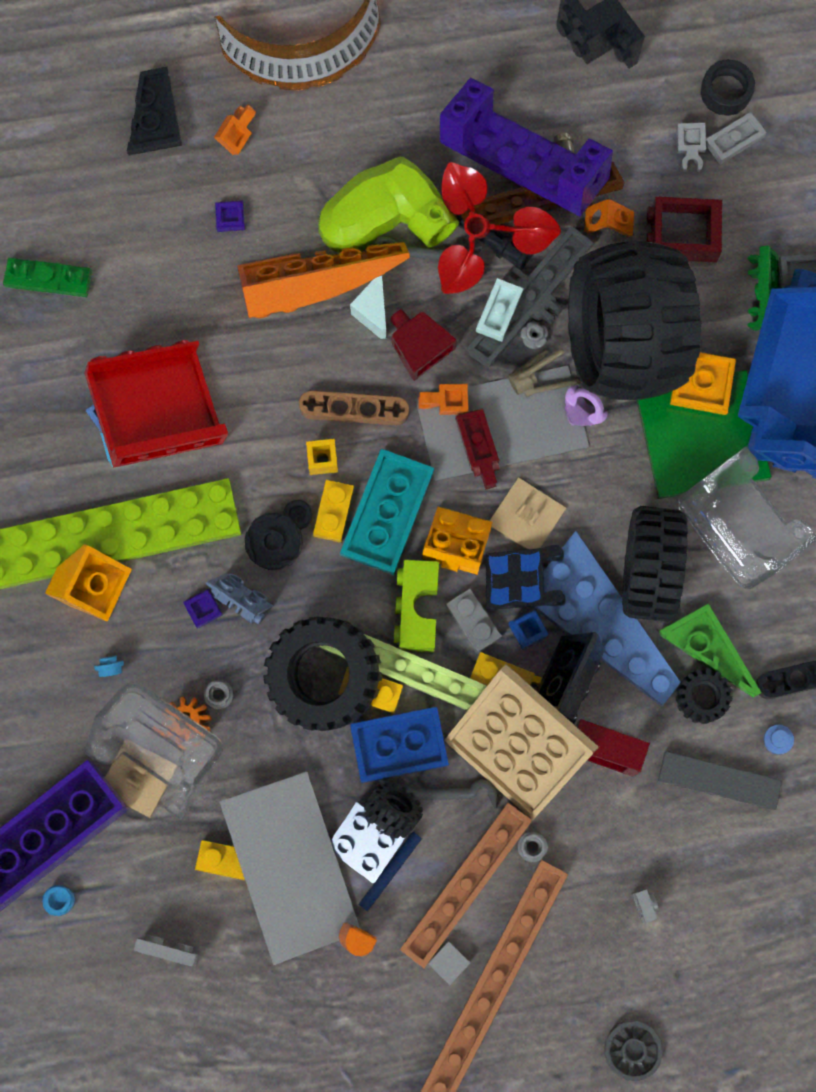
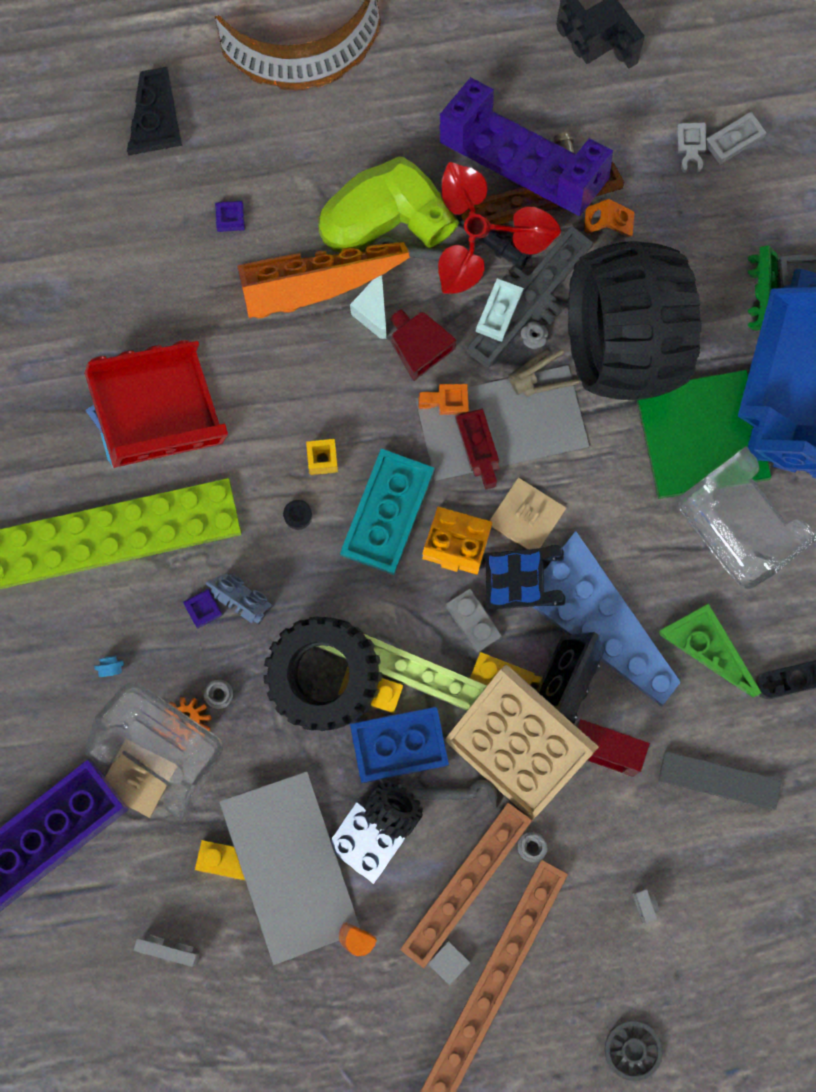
green plate [3,258,92,297] -> none
dark azure tile [42,885,75,916] -> none
light orange slope [45,544,132,622] -> none
orange plate [214,105,256,155] -> none
black tile [245,513,303,570] -> none
medium nougat beam [299,391,409,426] -> none
yellow plate [313,480,354,543] -> none
dark blue bar [358,832,422,912] -> none
lime arch [394,560,439,653] -> none
blue brick [508,609,549,650] -> none
lavender piece [564,385,608,426] -> none
black tyre [622,506,688,622] -> none
dark red window [646,196,722,263] -> none
light orange plate [670,352,736,415] -> none
black tyre [676,668,733,724] -> none
black tyre [700,59,755,116] -> none
medium blue plate [764,725,794,755] -> none

